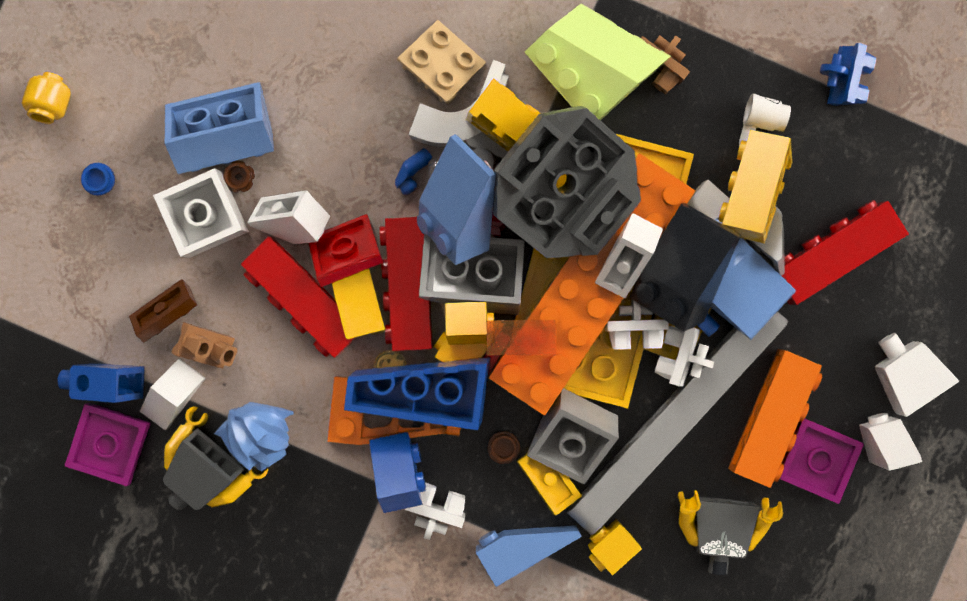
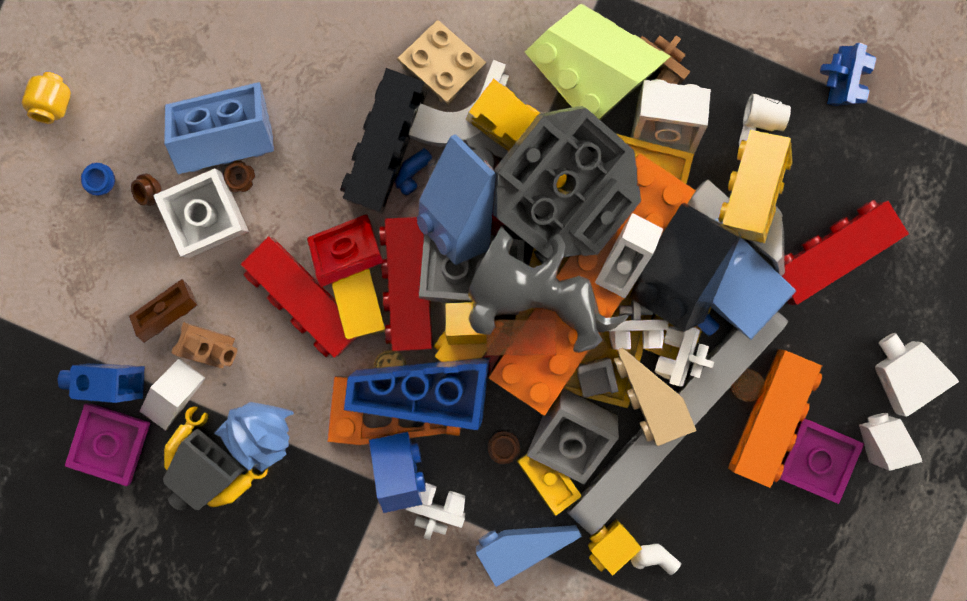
white slope [247,190,330,244] -> none
torso [678,490,783,575] -> none
none -> reddish brown plate [131,173,161,206]
none -> black wedge [340,68,427,214]
none -> dark grey animal [468,227,629,353]
none -> light grey panel [576,357,619,398]
none -> tan slope [614,347,697,446]
none -> white slope [631,79,711,154]
none -> white arm [631,544,681,575]
none -> clear orange plate [731,369,764,402]

